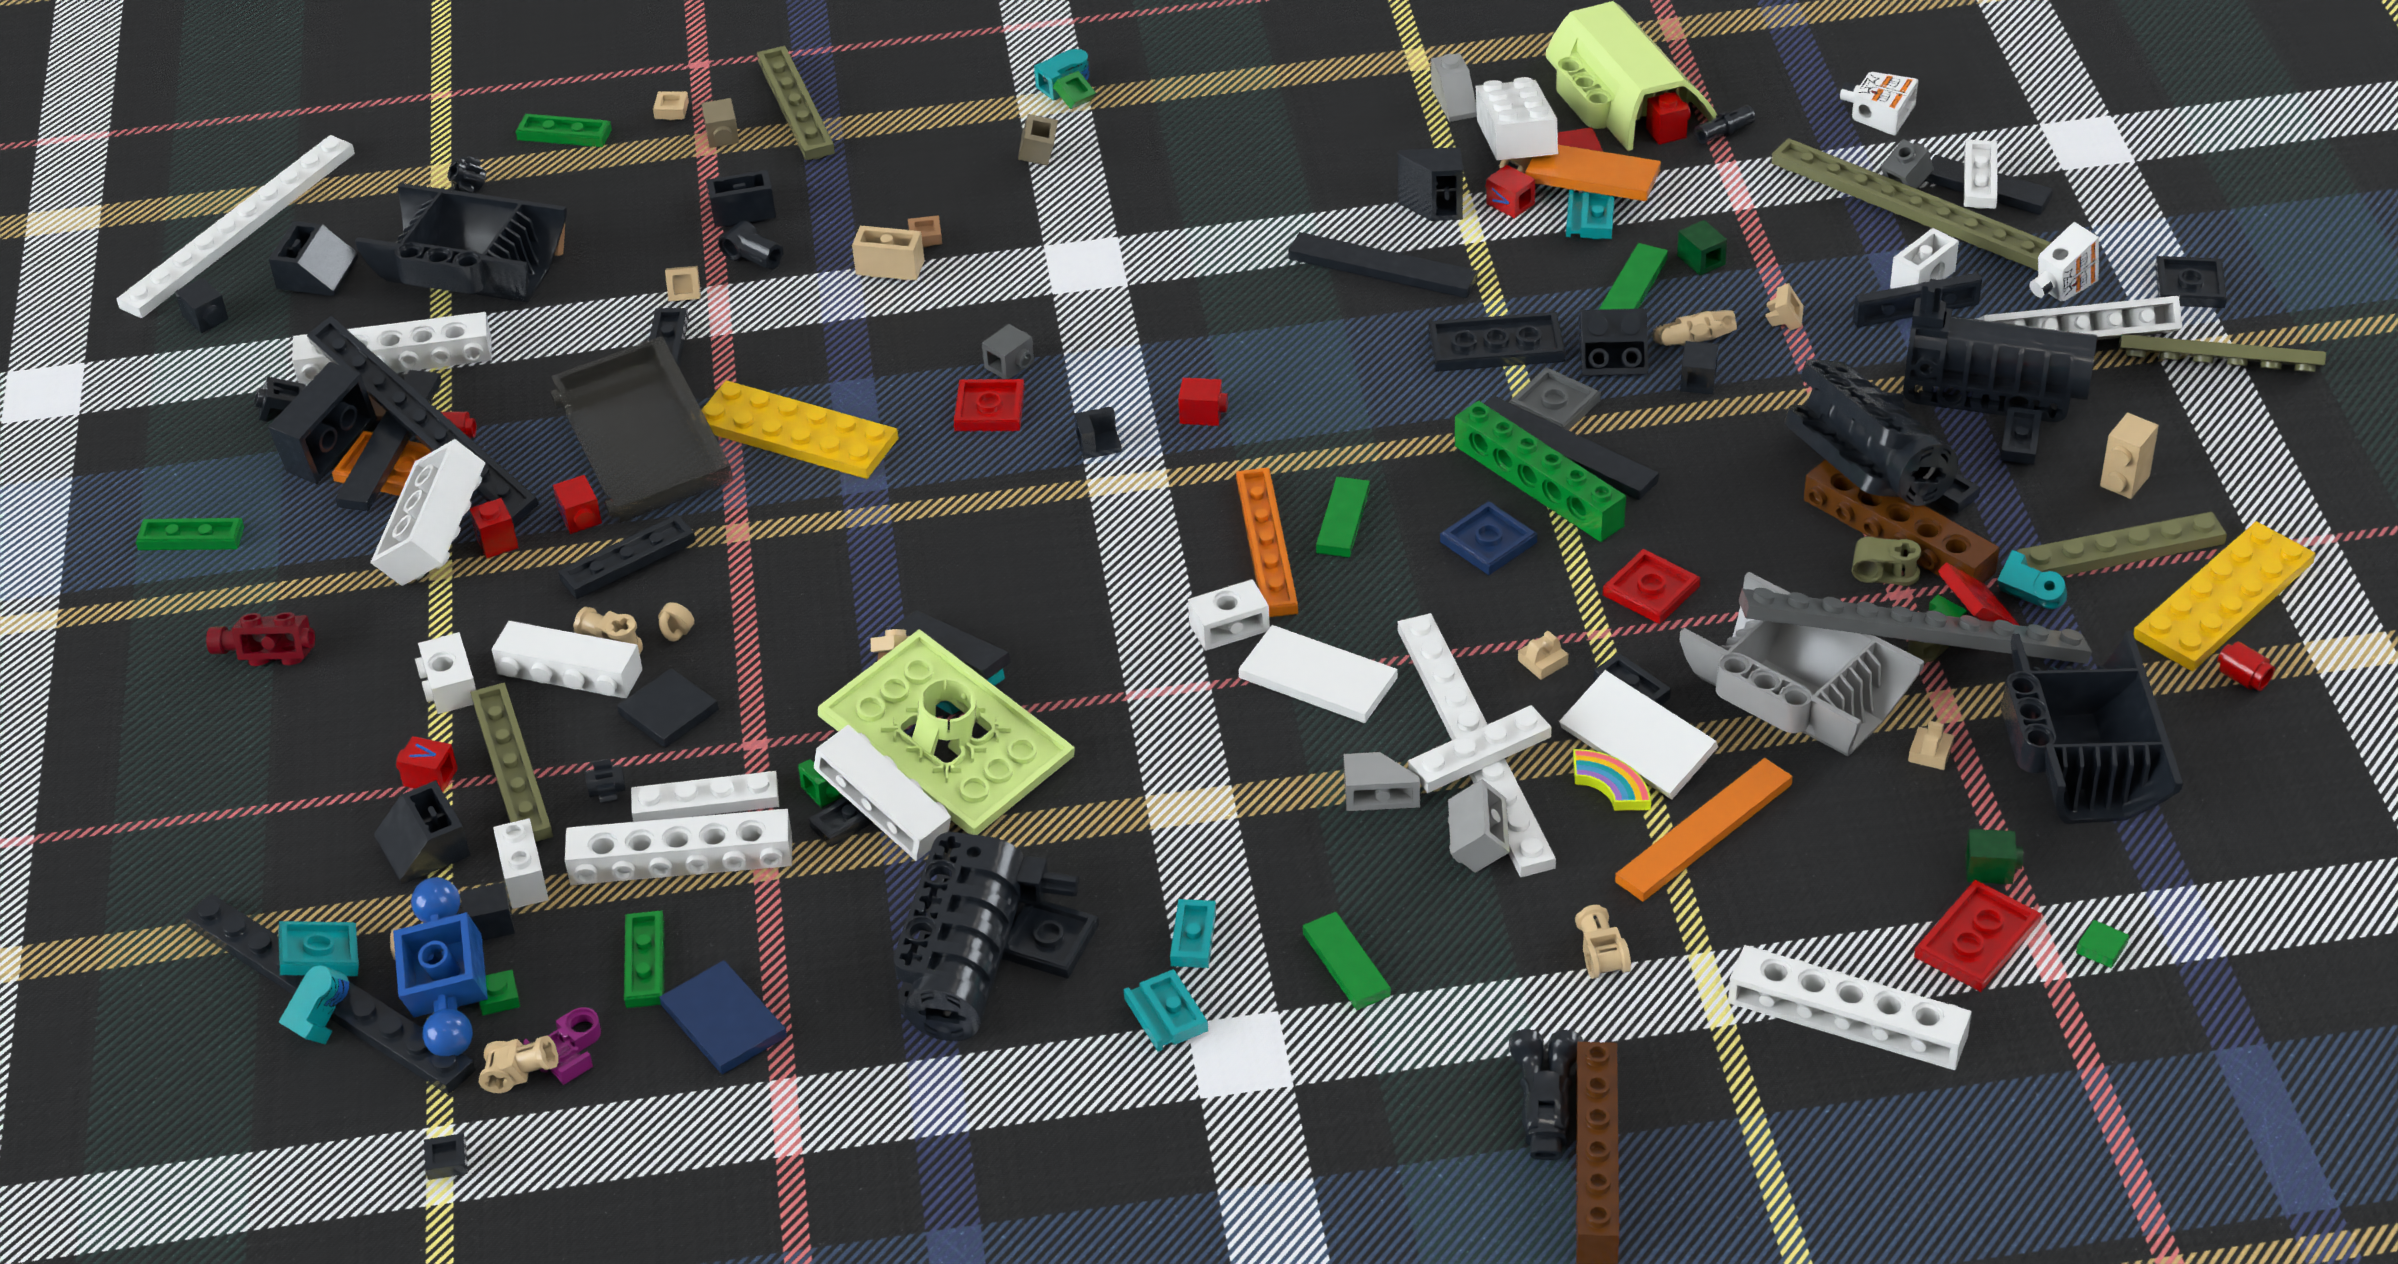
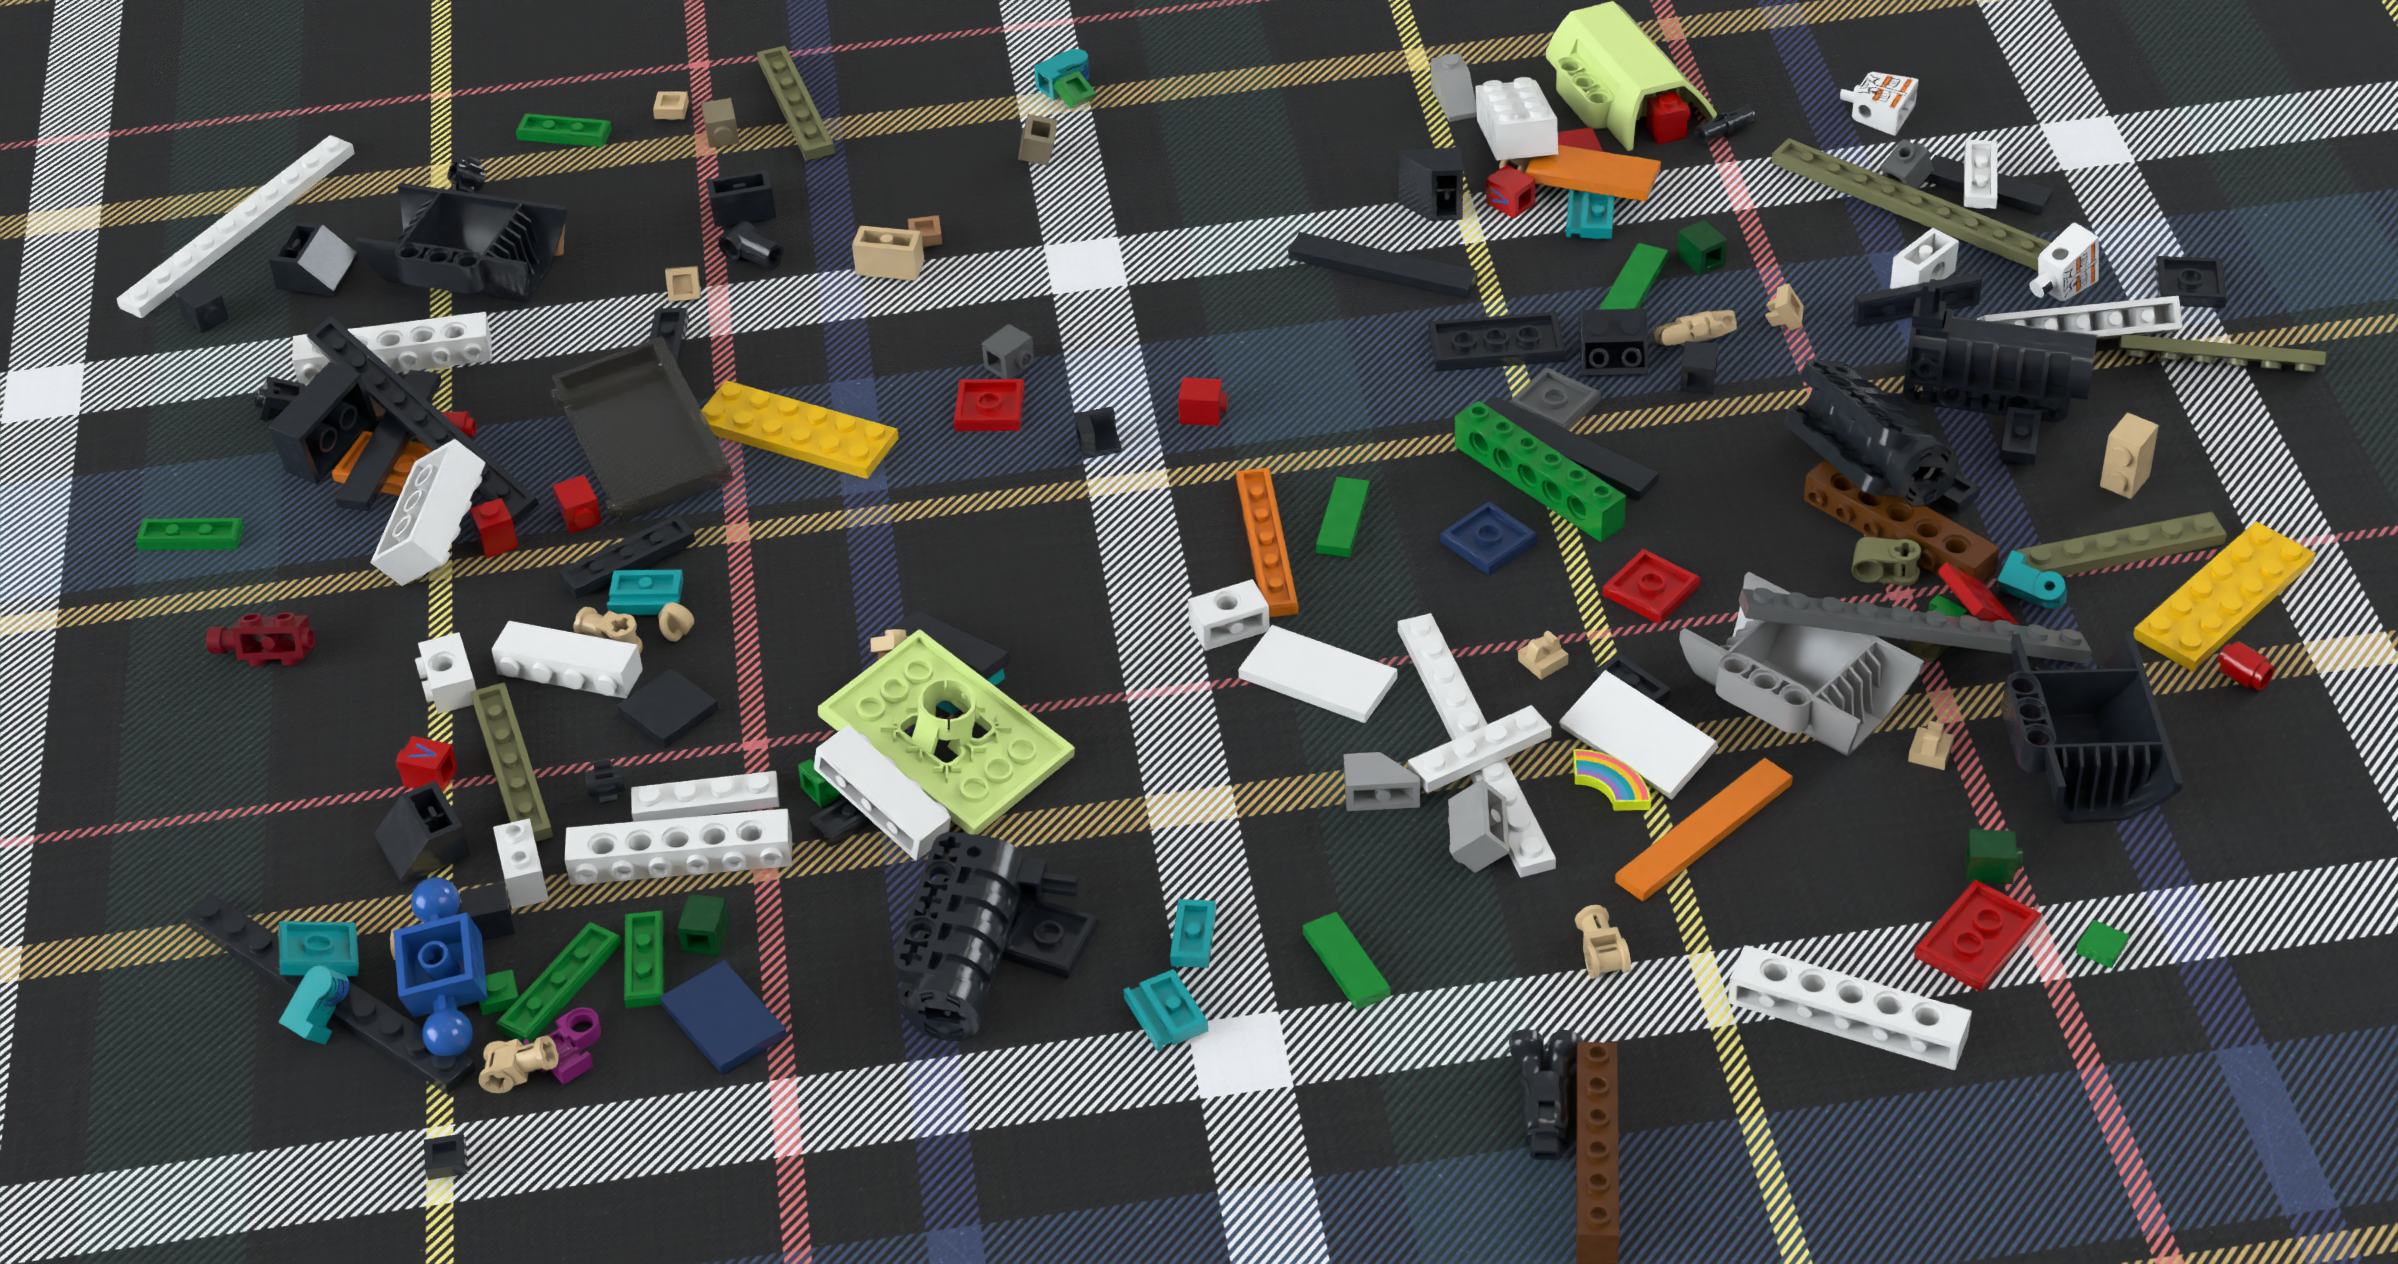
none -> green tile [496,922,621,1044]
none -> teal plate [607,570,684,615]
none -> dark green brick [677,894,730,957]

